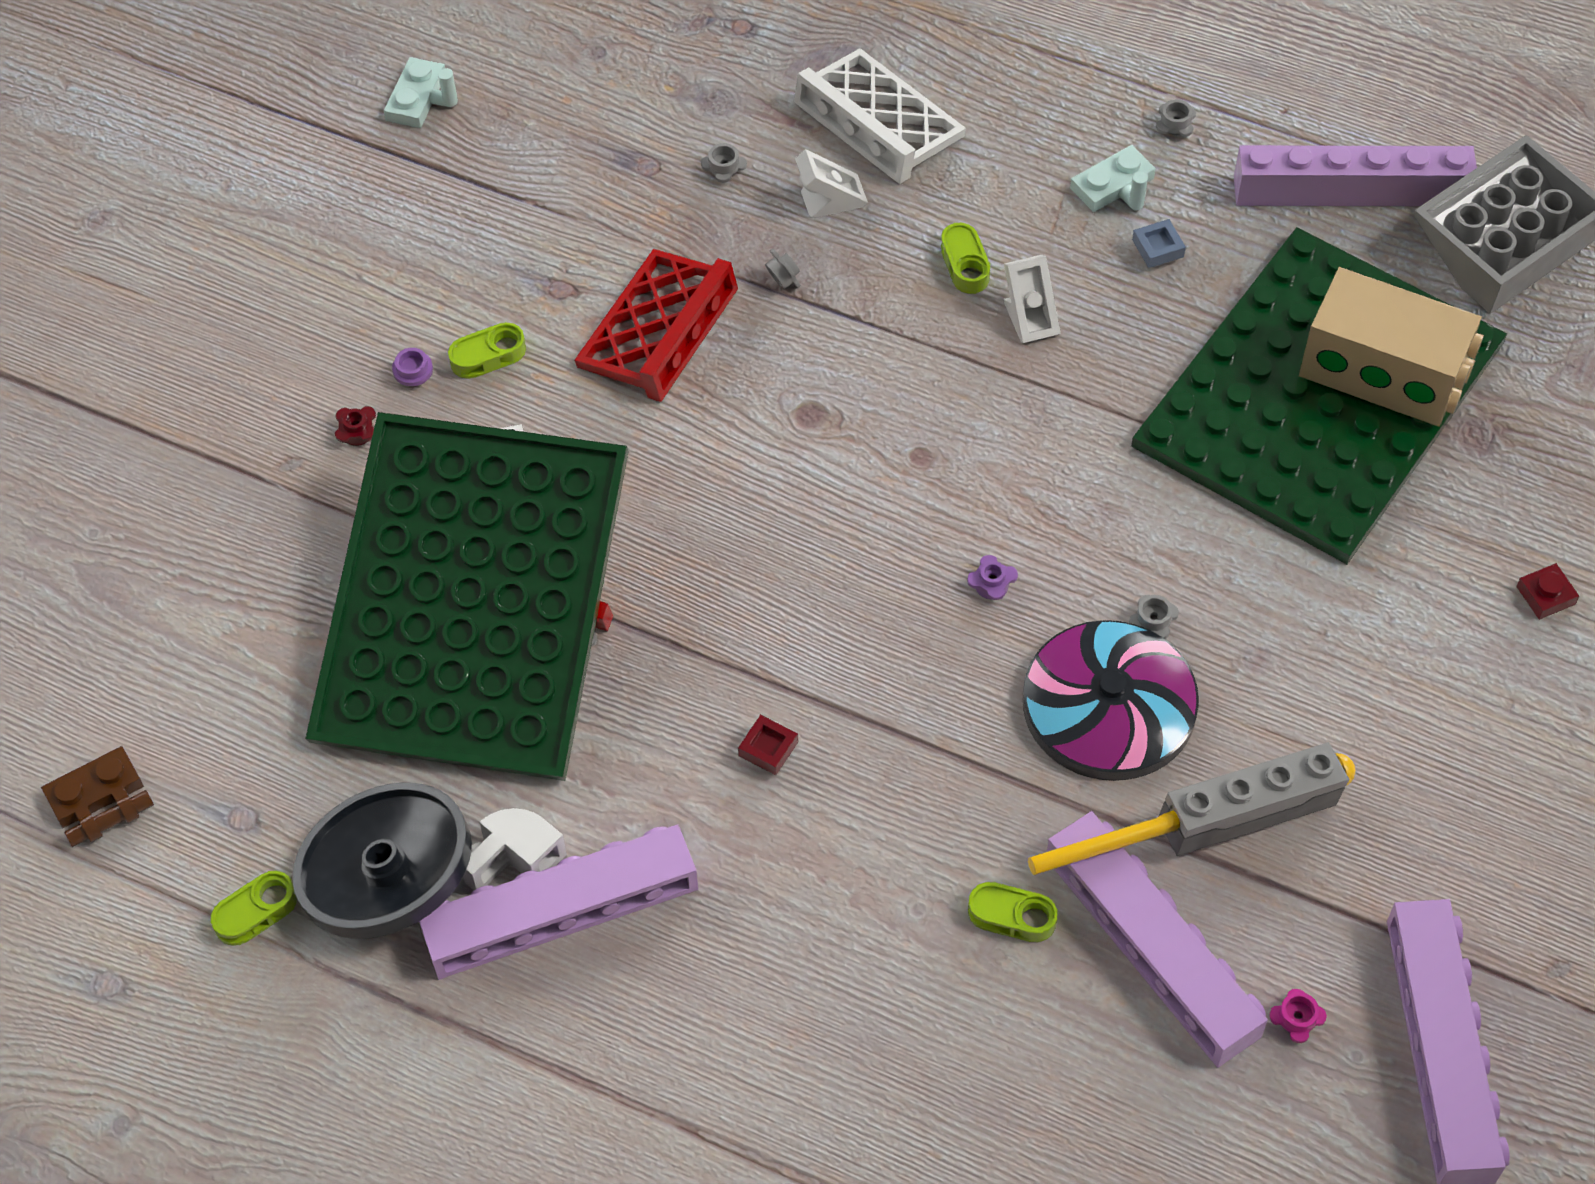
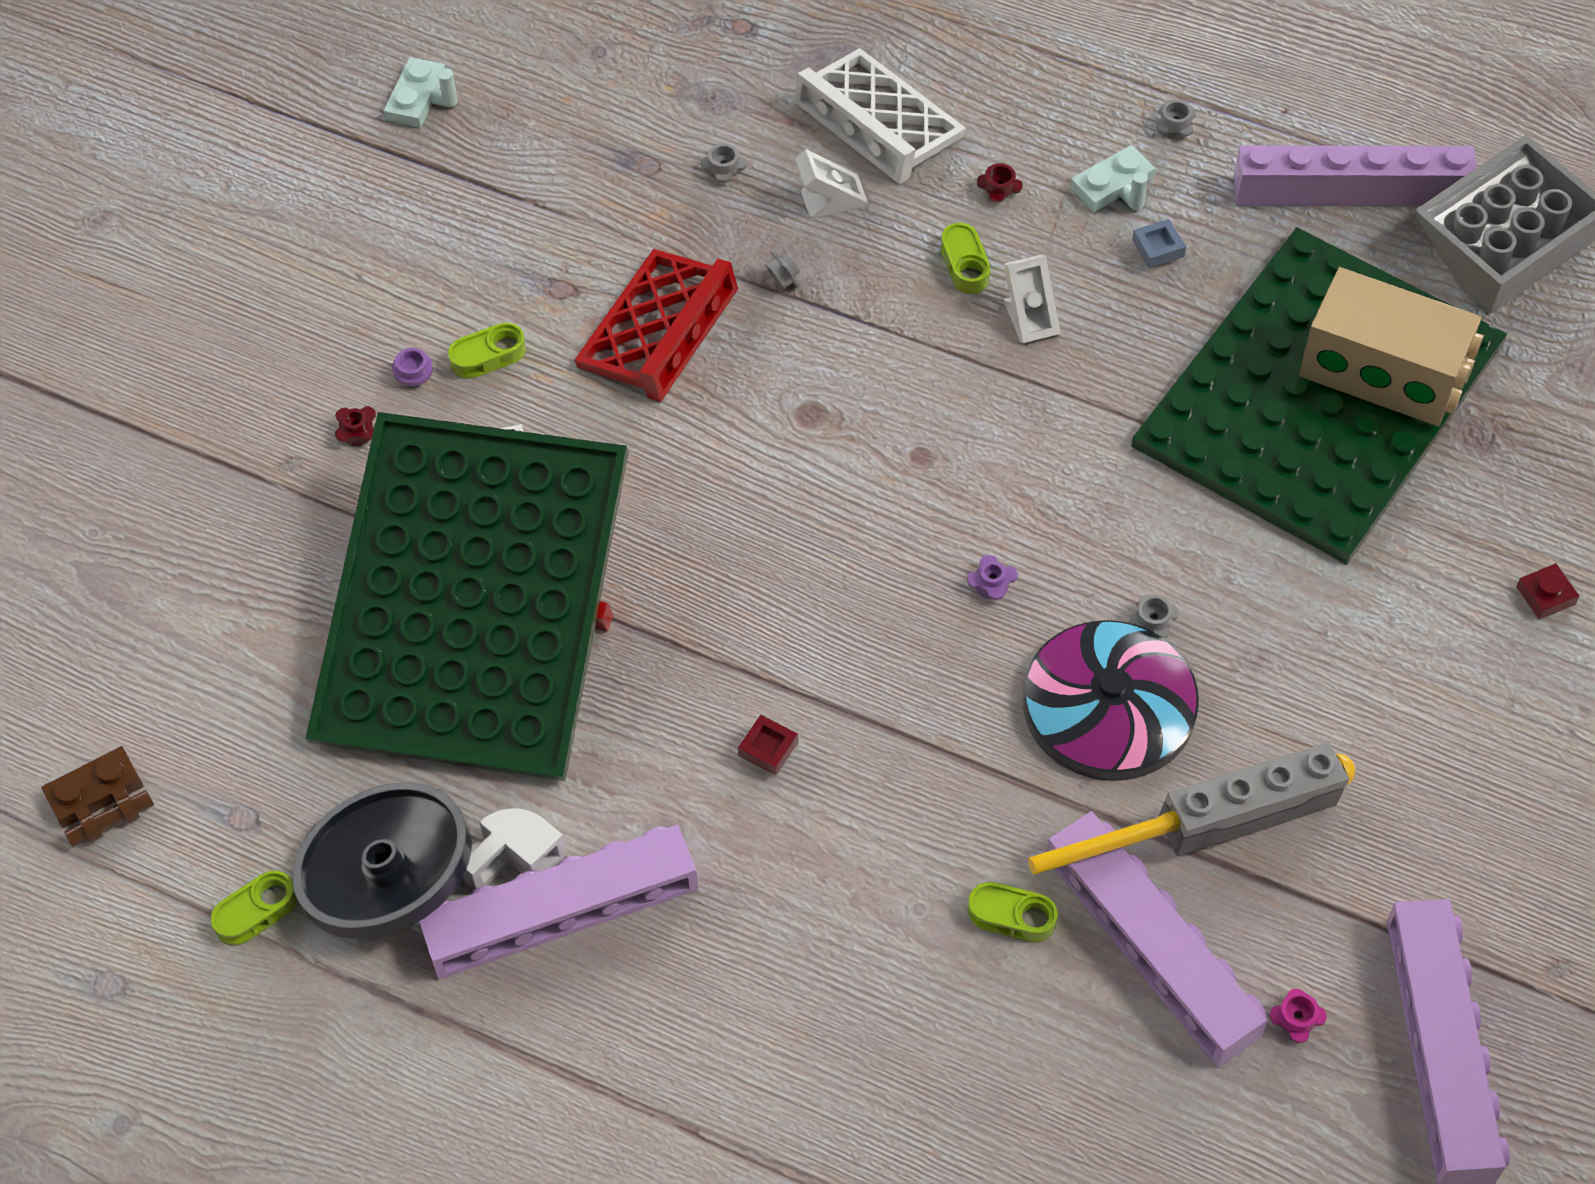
none -> dark red plate [977,163,1023,203]

